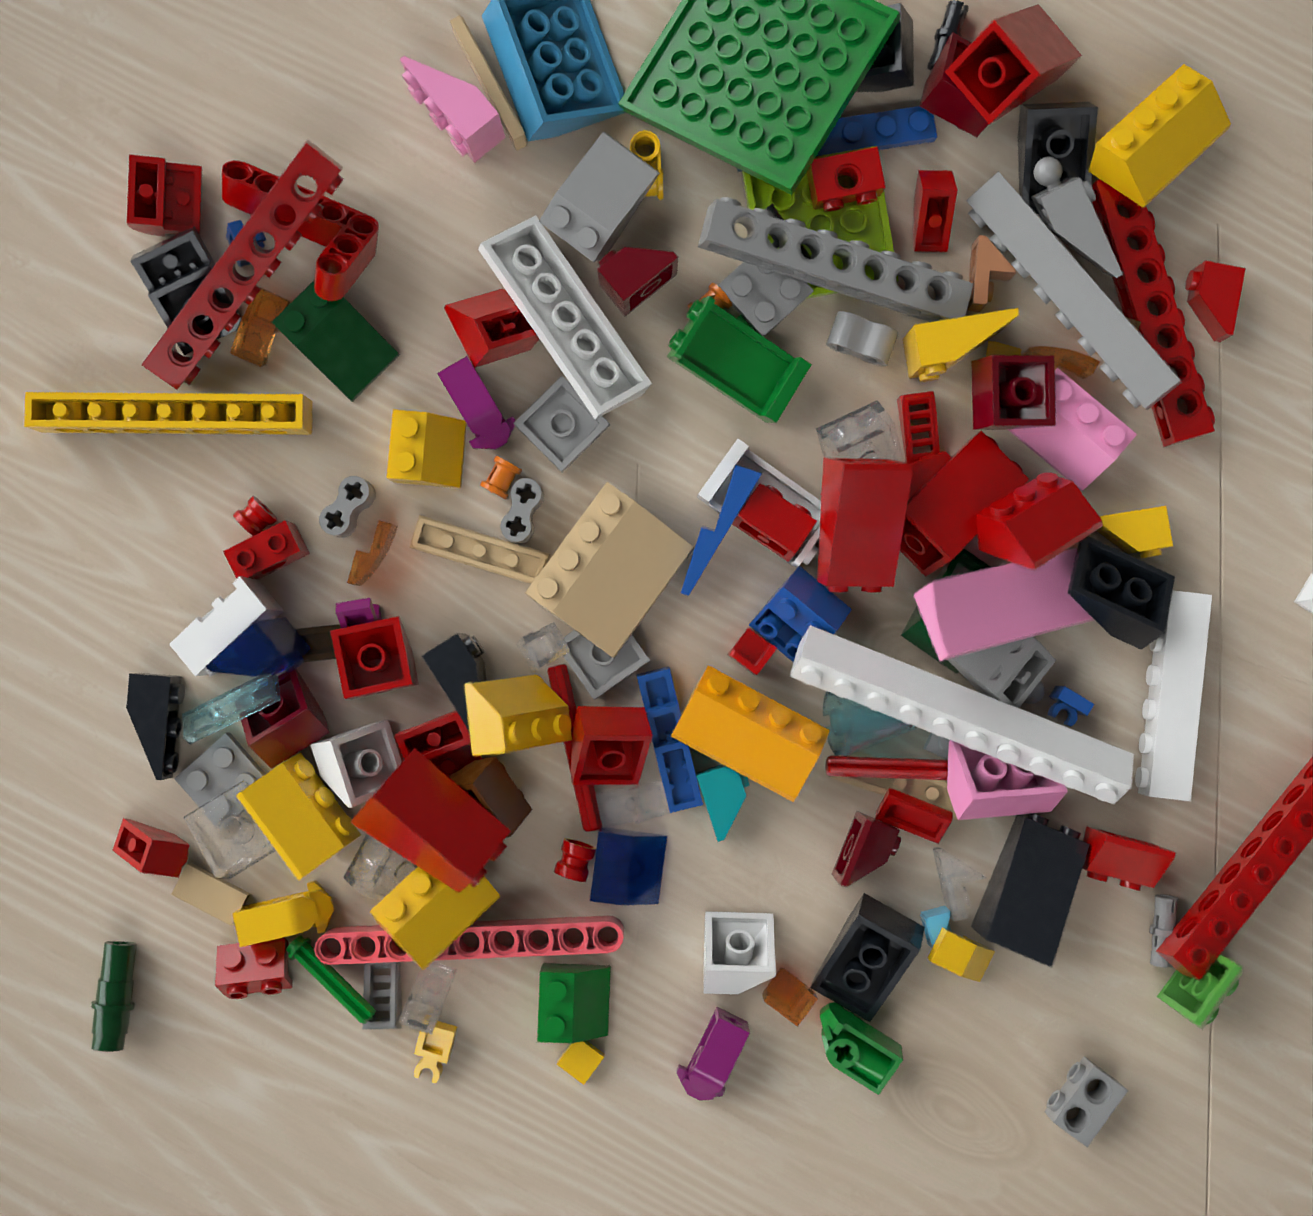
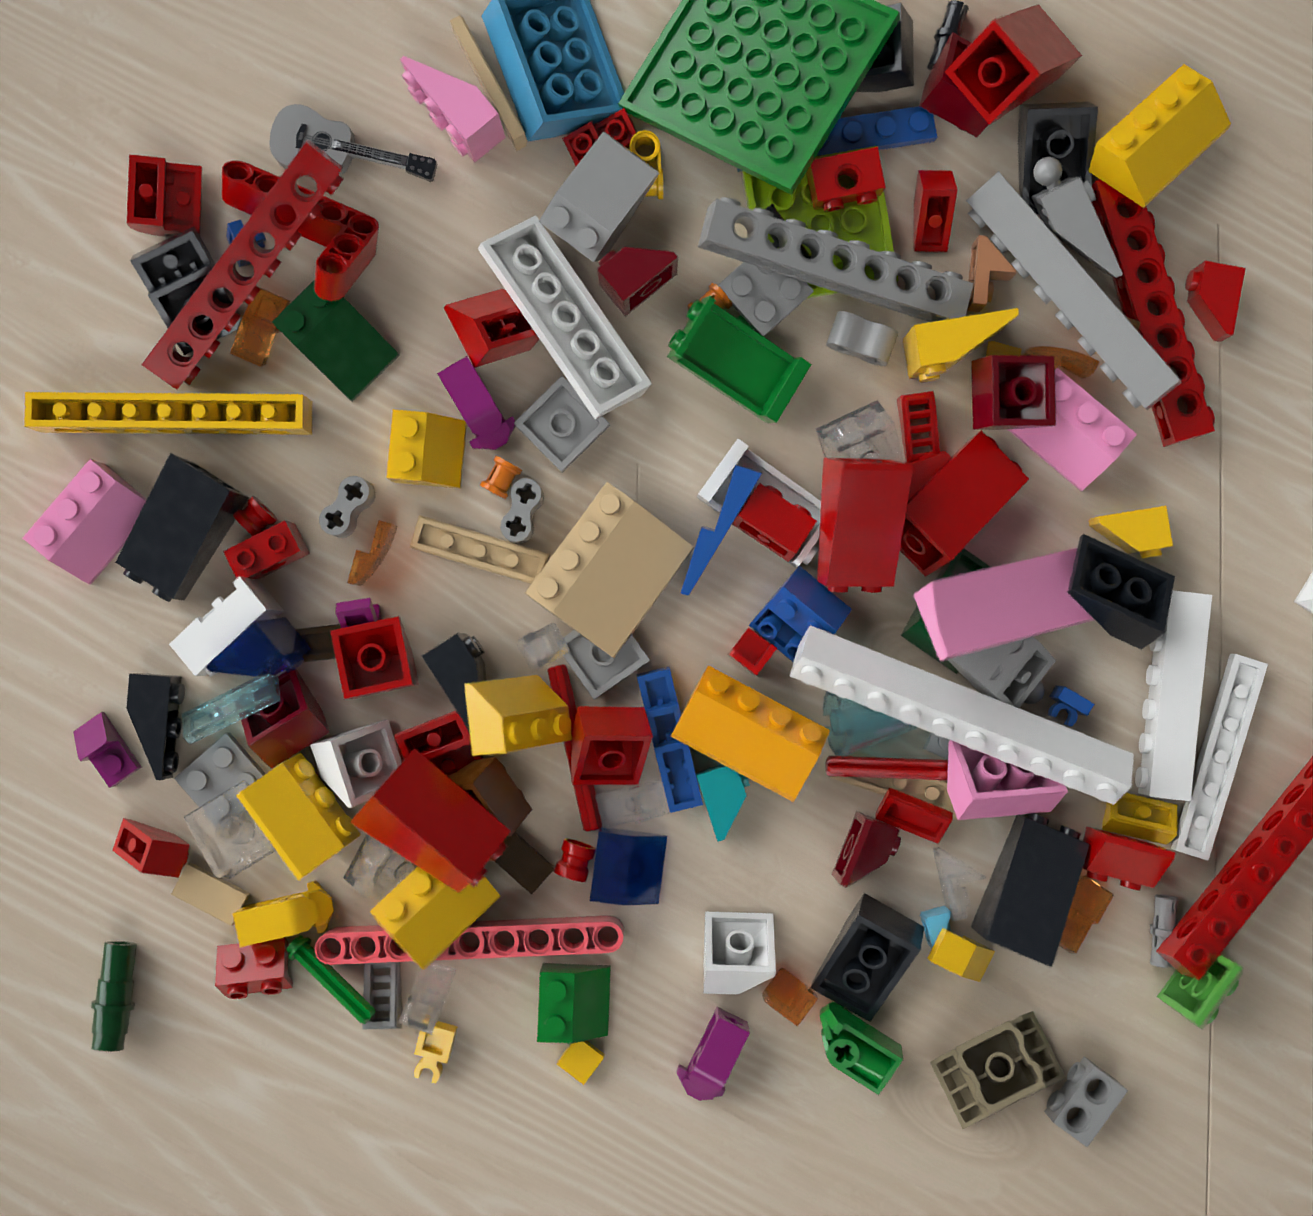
red slope [976,472,1103,570] -> none
none -> bright pink slope [23,459,147,585]
none -> magenta slope [73,712,142,788]
none -> black slope [115,453,250,602]
none -> light grey piece [269,104,438,182]
none -> dark brown tile [494,832,555,895]
none -> red slope [562,108,637,166]
none -> dark tan slope [930,1011,1066,1129]
none -> clear orange slope [1059,876,1114,954]
none -> yellow slope [1102,793,1178,844]
none -> white plate [1171,654,1268,861]

